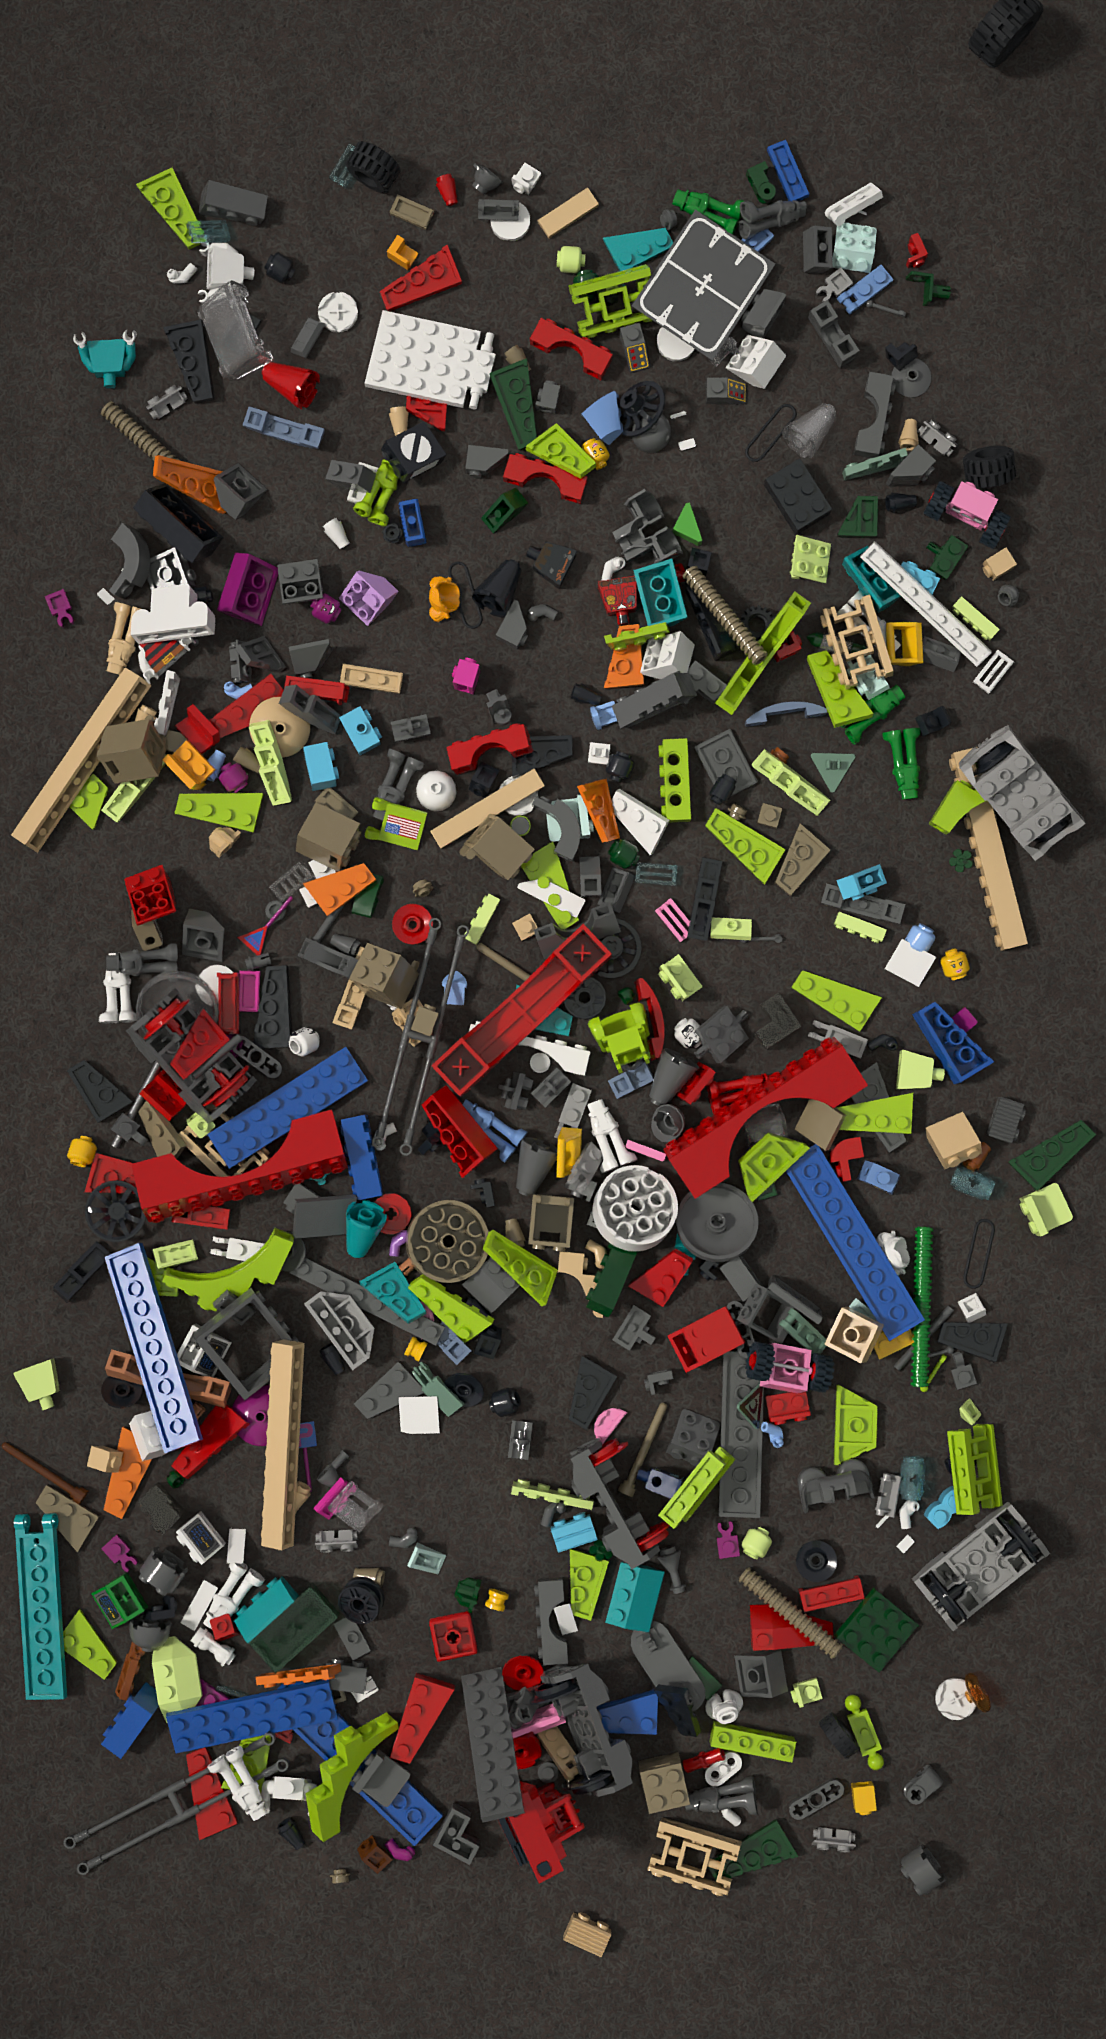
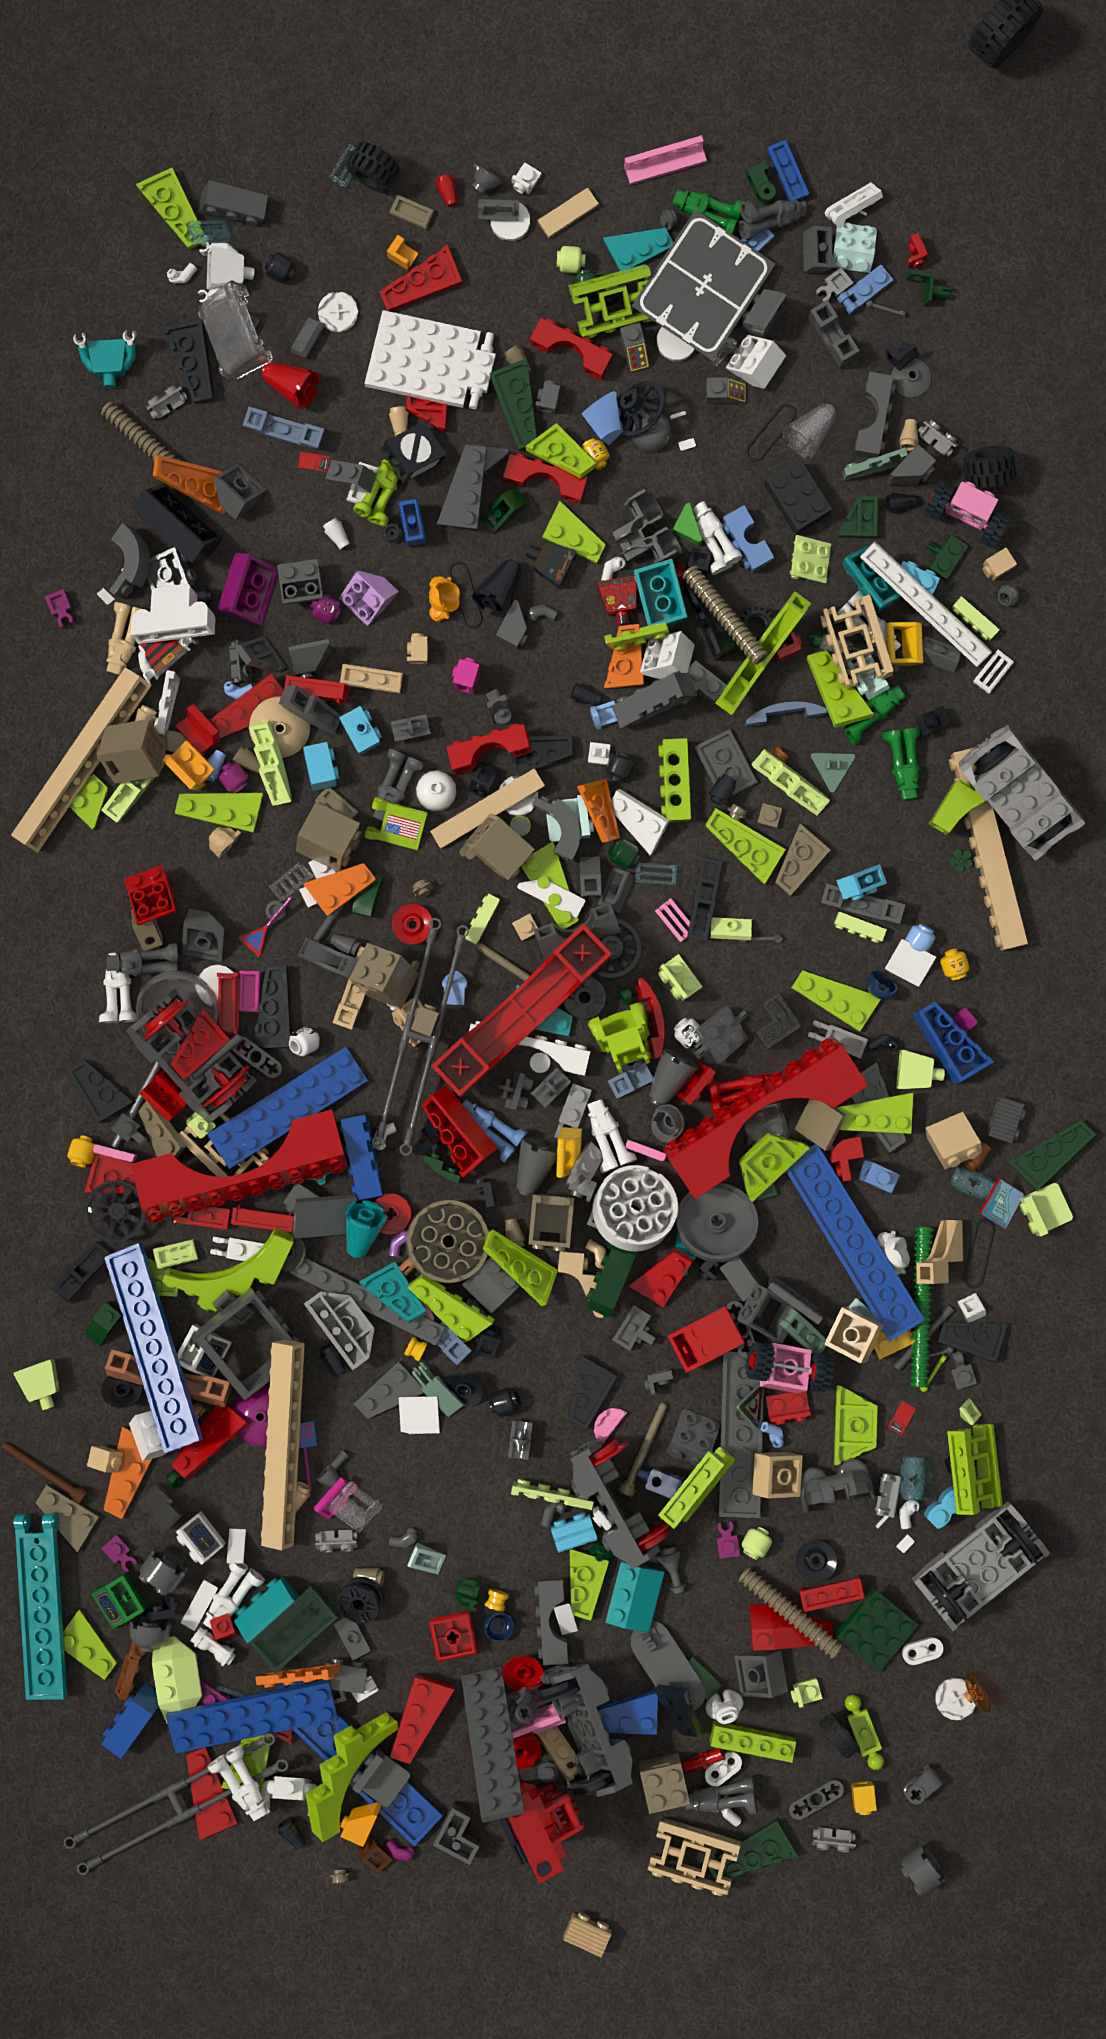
dark grey pin [245,952,272,972] -> none
none -> dark green slope [84,1301,123,1346]
none -> bright pink tile [93,1144,137,1162]
none -> red container [231,1204,294,1233]
none -> red sticker [298,452,330,472]
none -> light orange slope [340,1802,382,1847]
none -> tan brick [407,633,428,664]
none -> dark green slope [423,1153,461,1184]
none -> dark grey wedge [437,442,488,529]
none -> dark blue hair [483,1611,515,1642]
none -> lime wing [542,501,606,564]
none -> white plate [593,1505,612,1531]
none -> bright pink fence [624,135,707,185]
none -> white piece [692,501,742,575]
none -> medium blue arch [722,505,774,573]
none -> tan brick [753,1452,803,1498]
none -> dark blue hair [867,971,898,1000]
none -> red sticker [888,1401,916,1435]
none -> white plate [902,1637,943,1665]
none -> tan arch [916,1220,963,1284]
none -> piece [979,1177,1025,1230]

